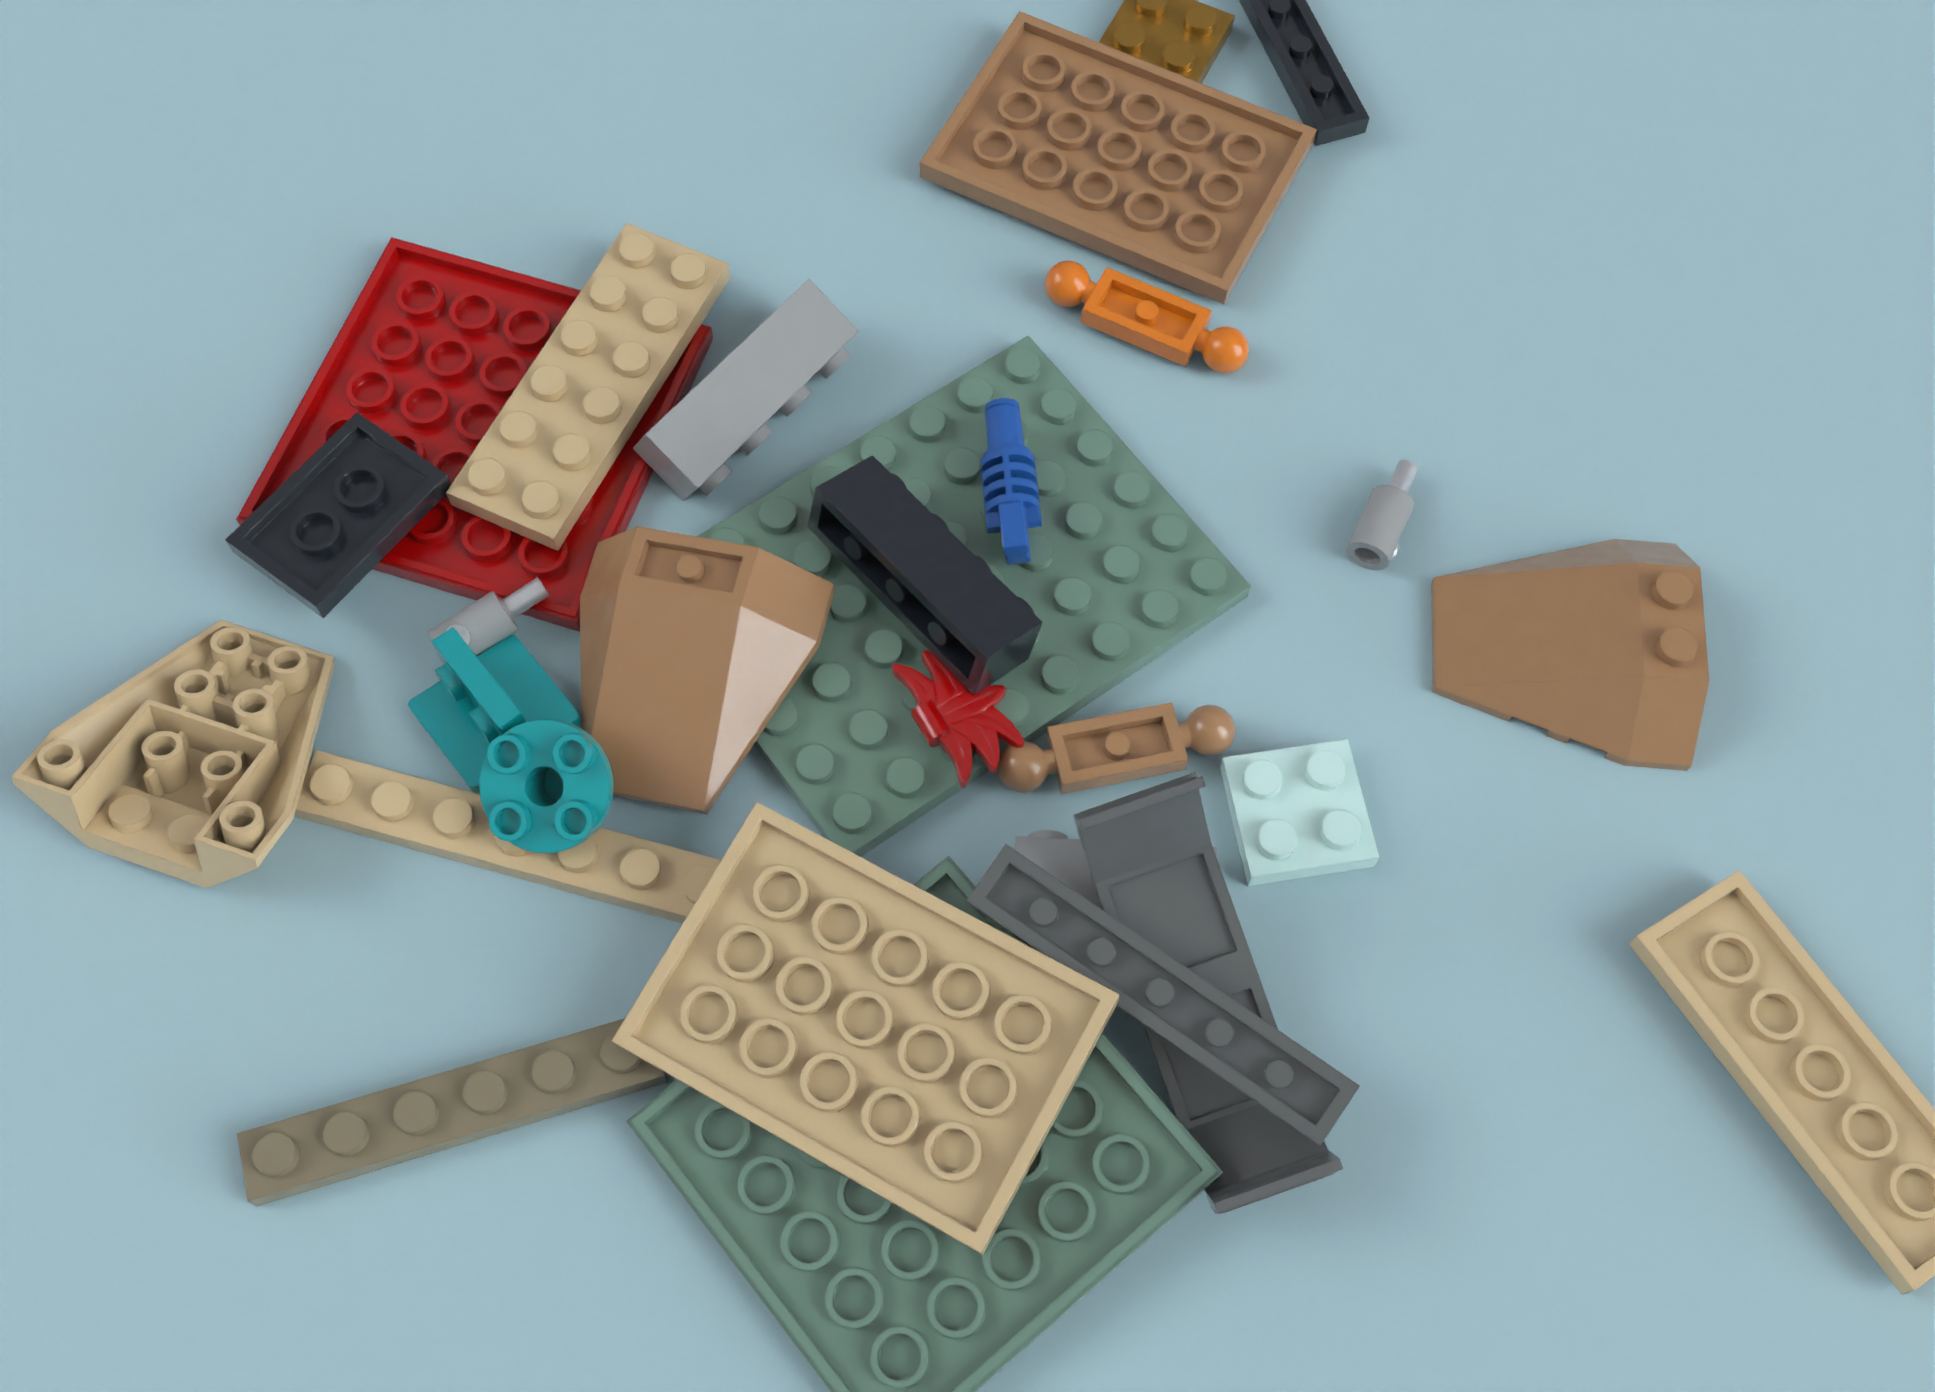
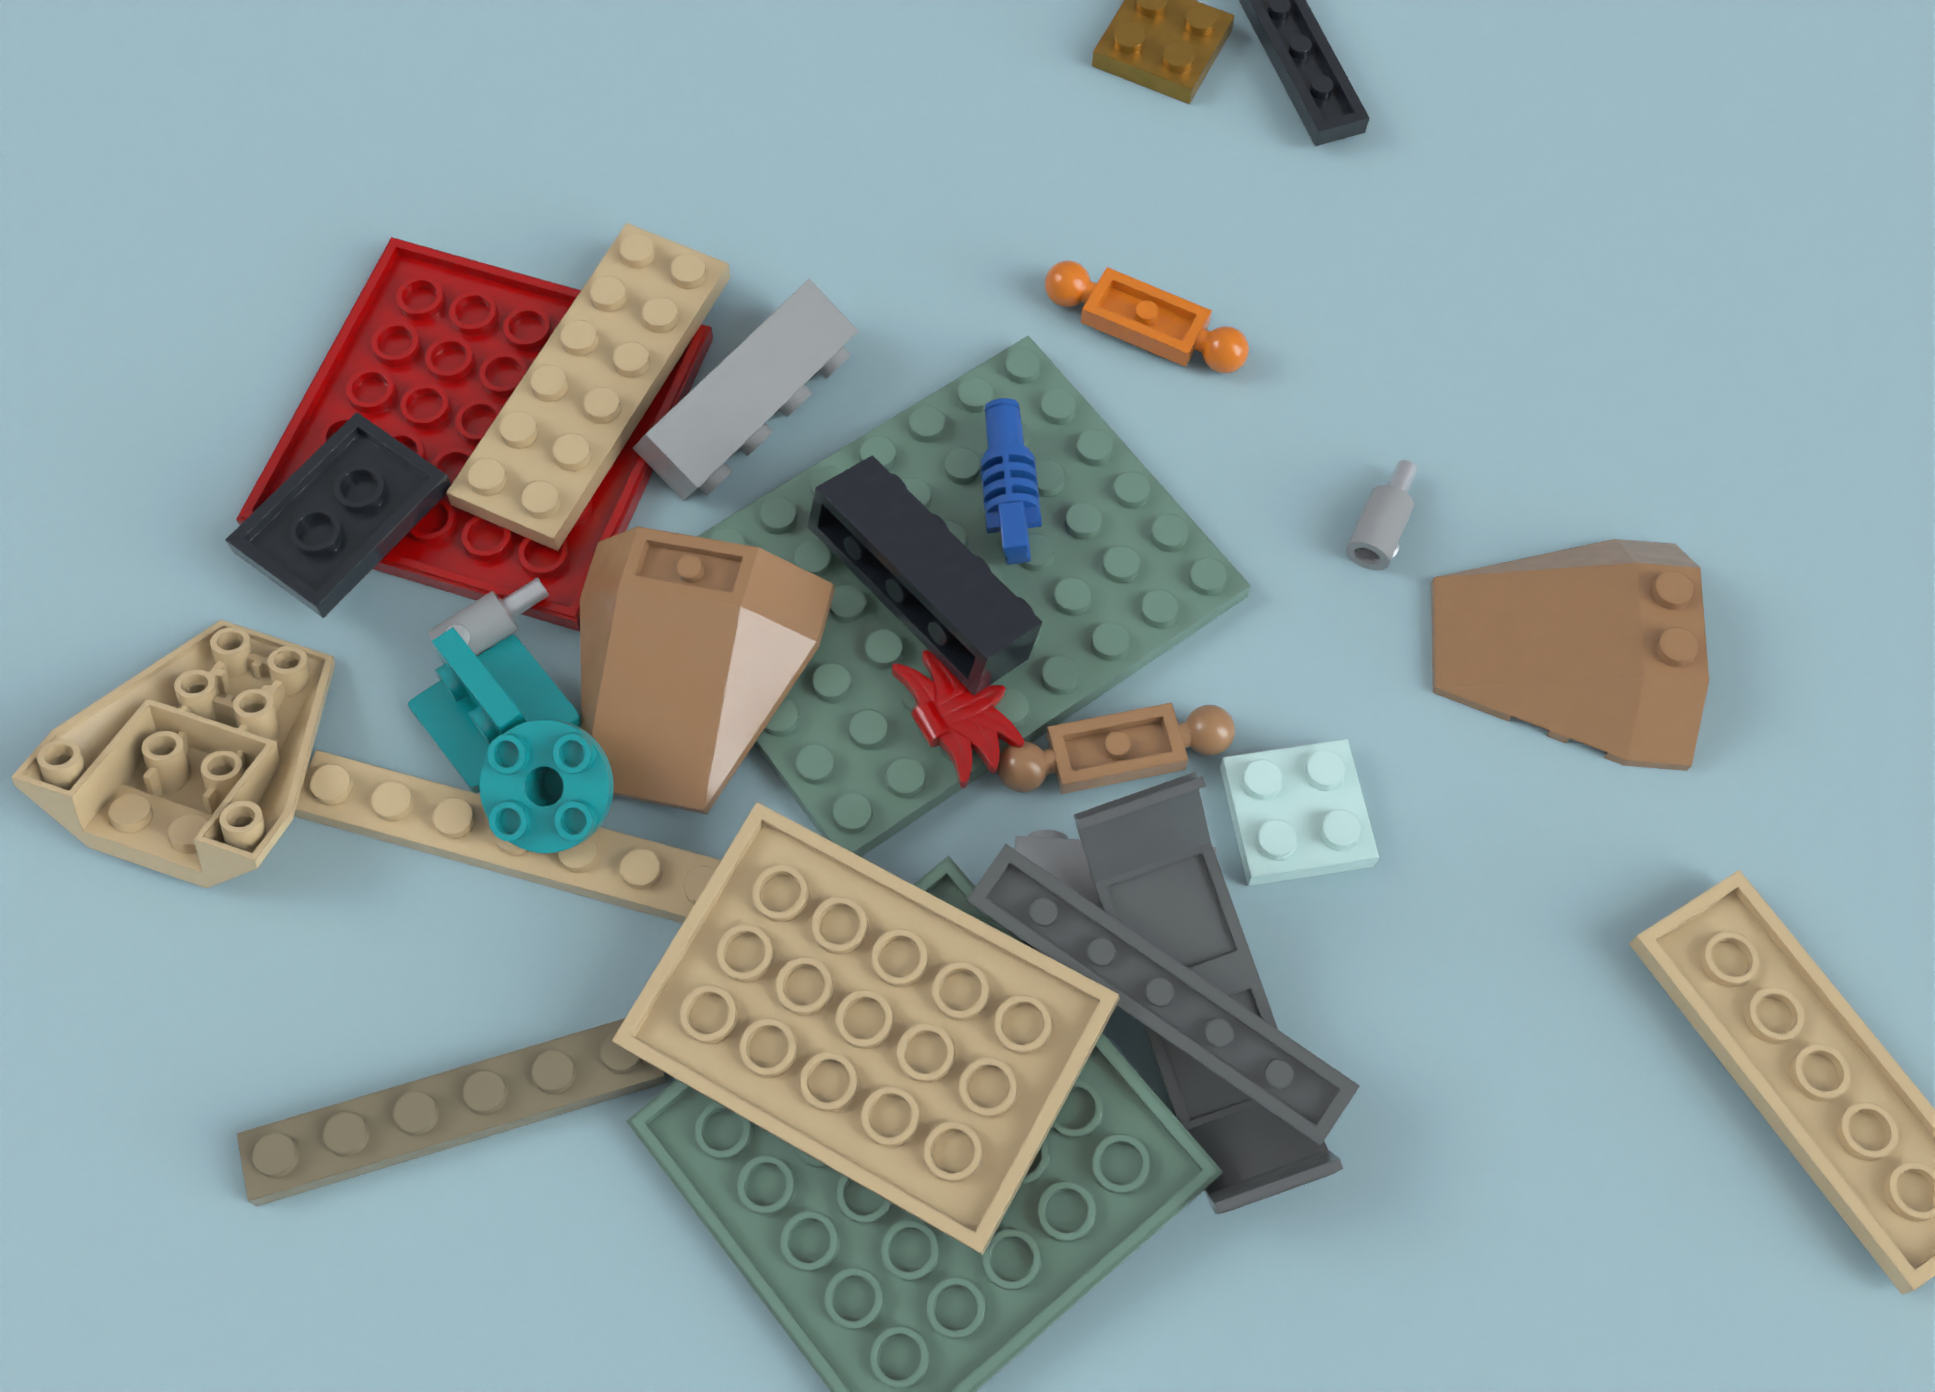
medium nougat plate [920,11,1317,304] -> none

